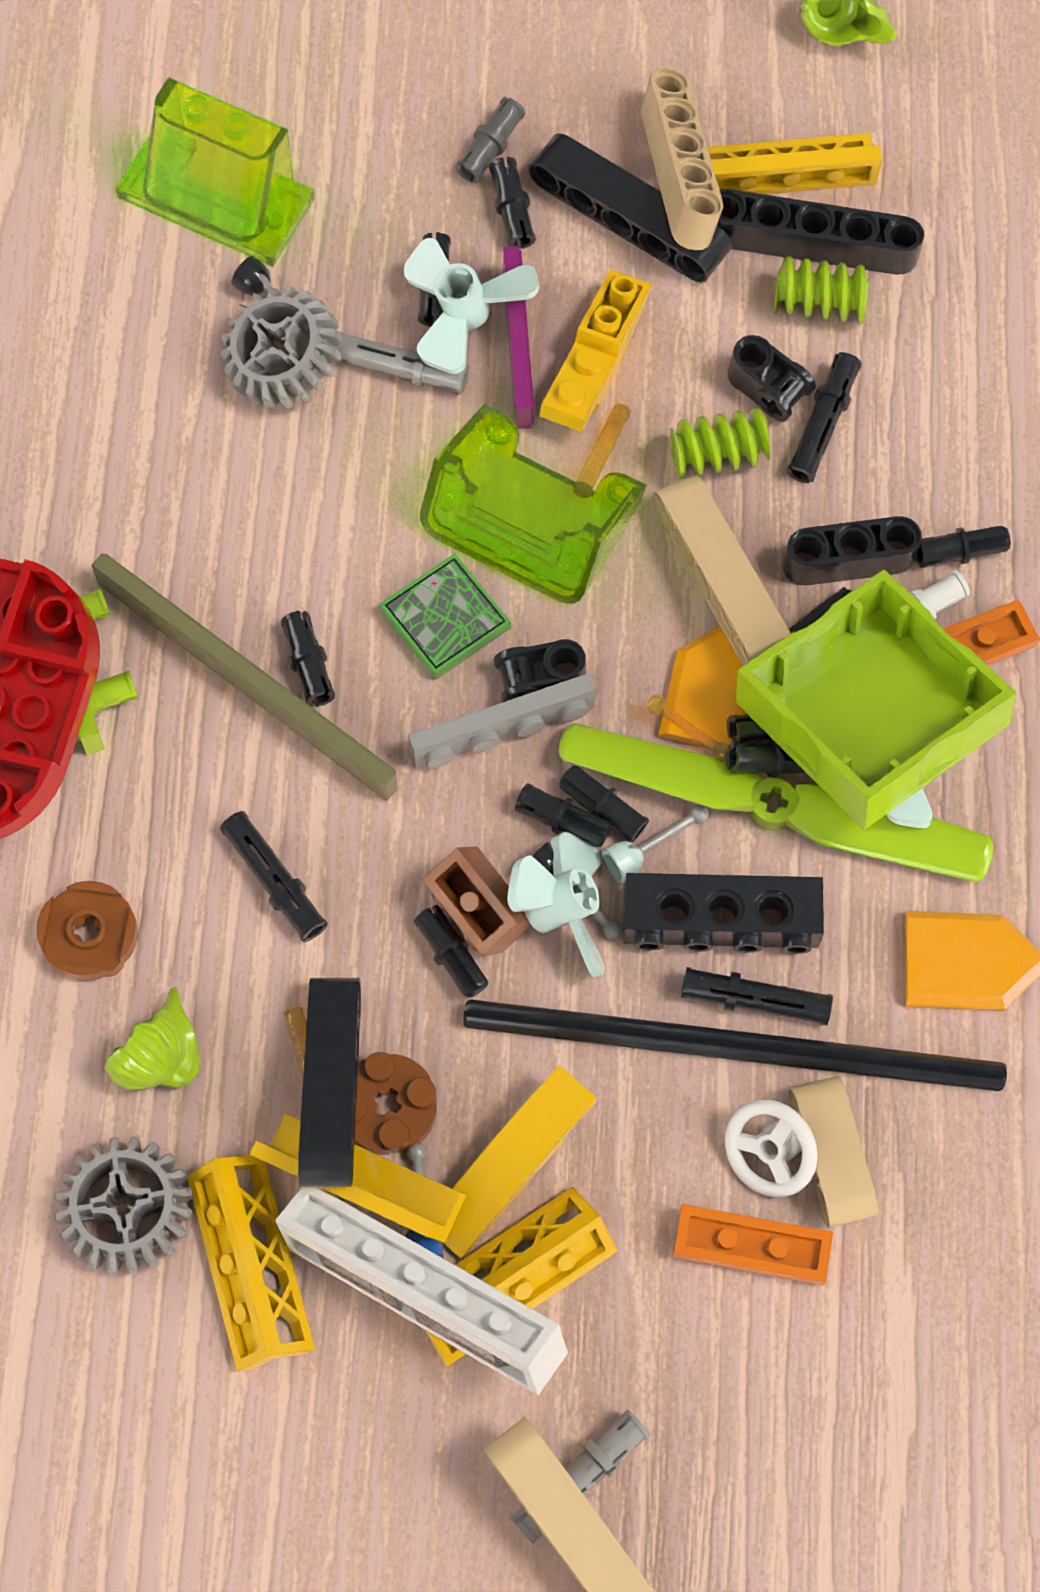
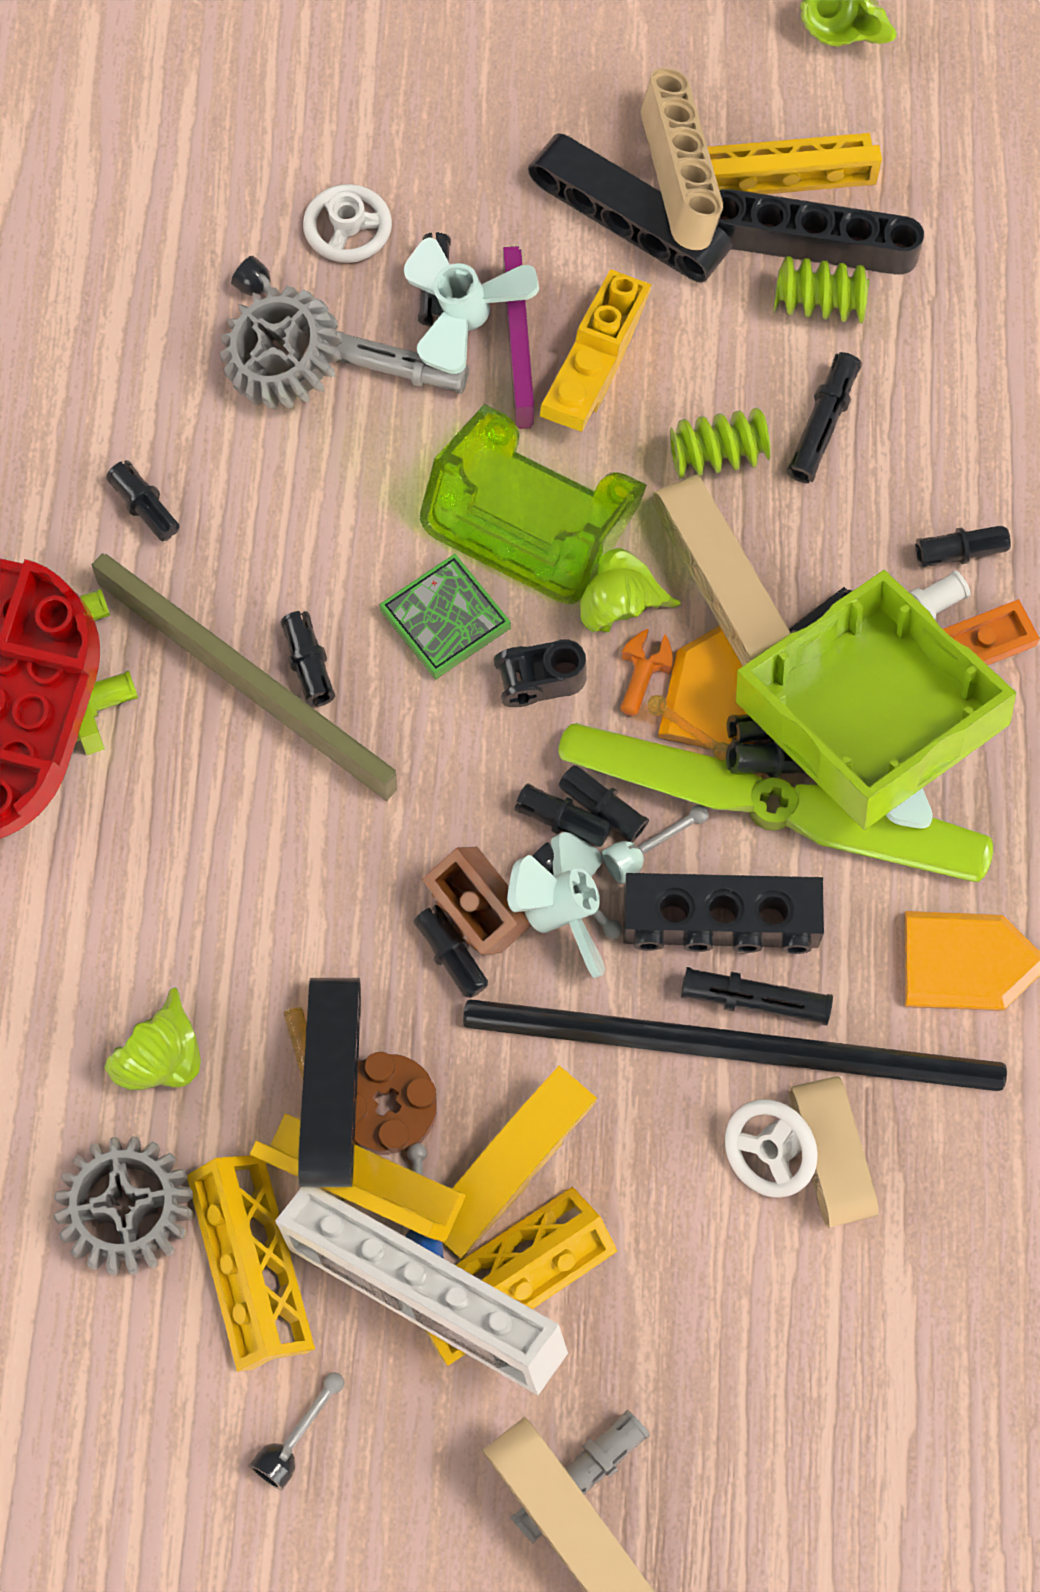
dark orange plate [37,881,138,981] -> none
clear neon green windscreen [116,77,315,267] -> none
black pin [220,811,328,942] -> none
light grey plate [408,673,596,769] -> none
dark grey pin [455,97,526,183] -> none
black pin [489,157,536,249] -> none
clear yellow piece [573,403,631,498] -> none
orange plate [672,1204,833,1286] -> none
black piece [728,335,816,422] -> none
black beam [783,516,922,586] -> none
none -> black axle [106,460,180,541]
none -> hinge [249,1372,344,1490]
none -> white piece [303,184,392,263]
none -> lime hair [580,548,681,633]
none -> orange bar [620,629,673,716]

